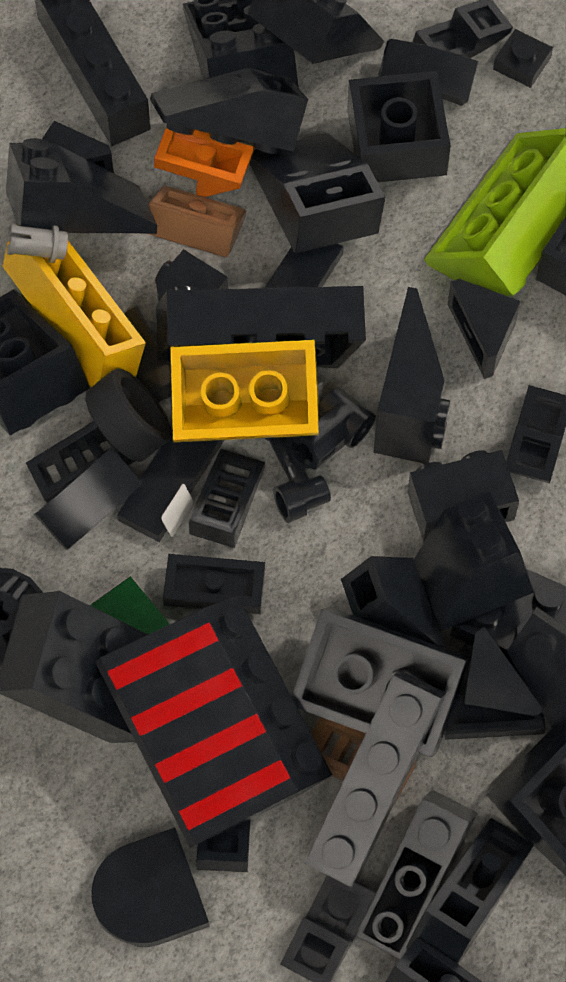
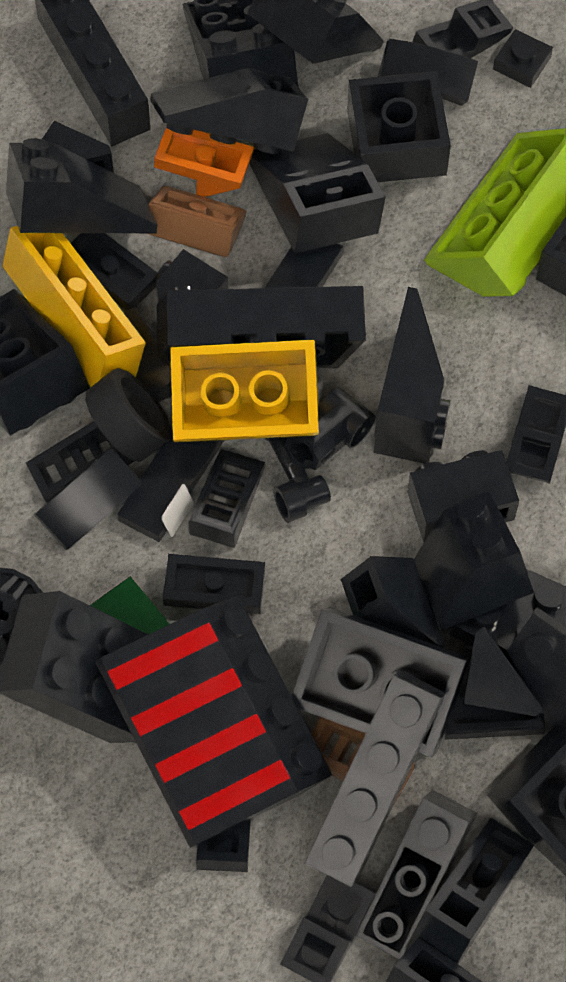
light grey pin [7,224,68,263] -> none
black tile [91,827,210,947] -> none
black slope [447,279,520,379] -> none
none -> black plate [71,233,158,311]

